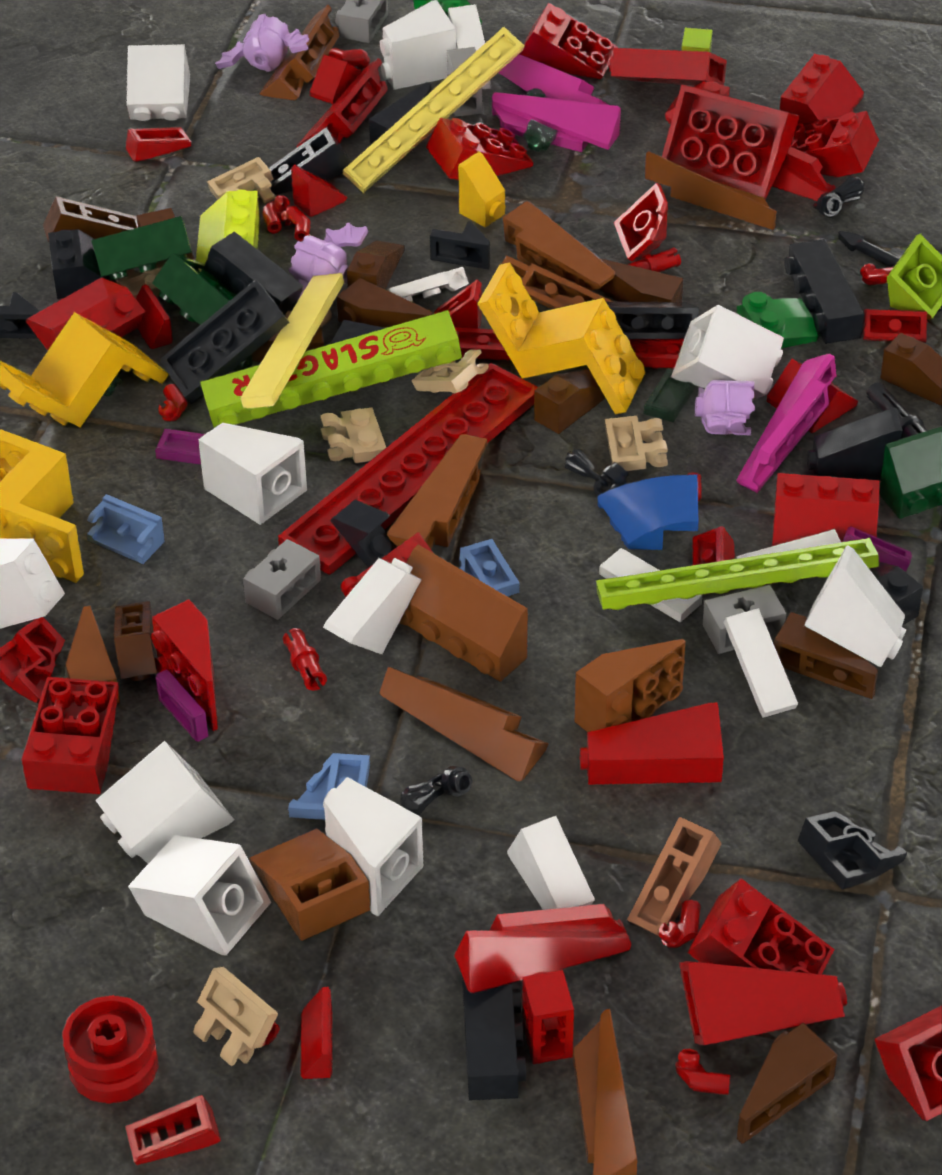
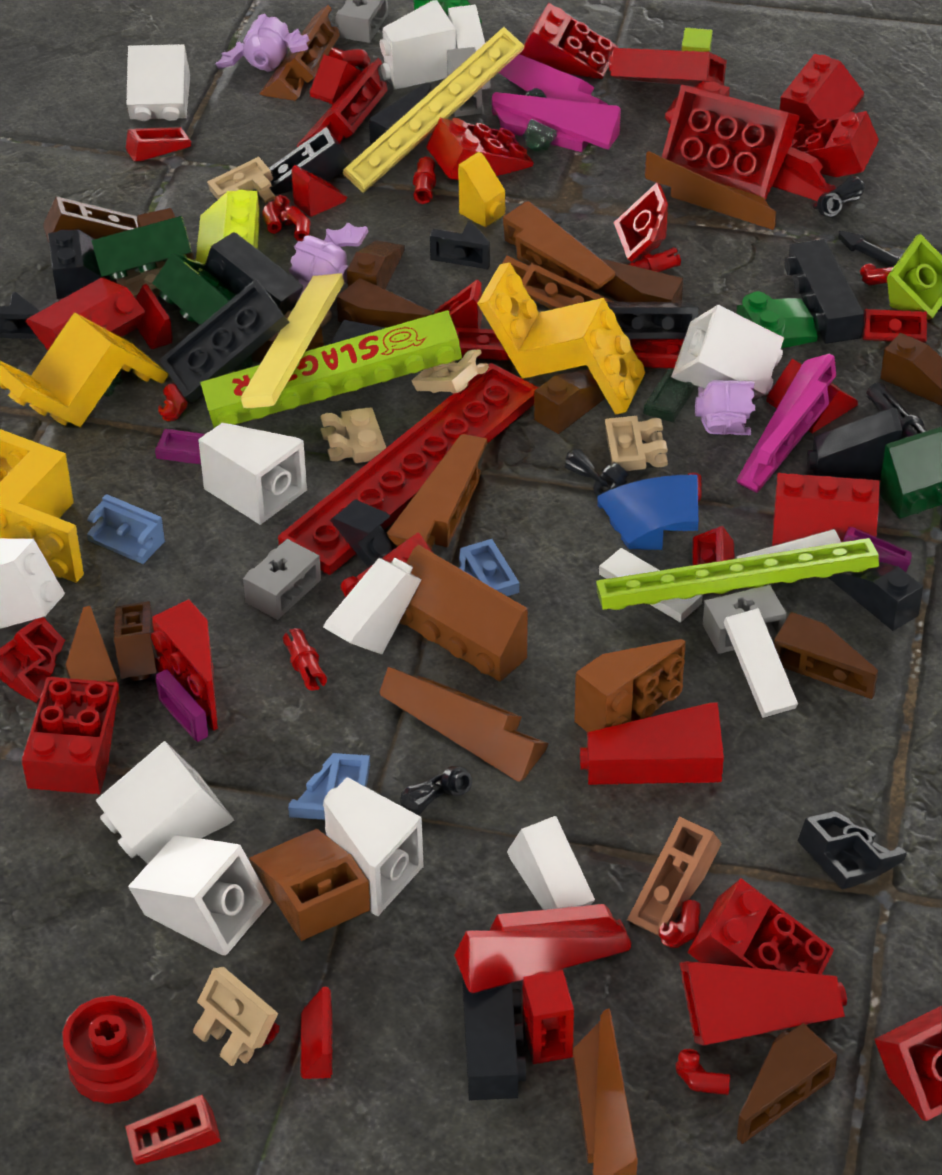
white hinge [387,267,469,302] -> none
white slope [804,545,906,667] -> none
none -> red pin [413,156,436,204]

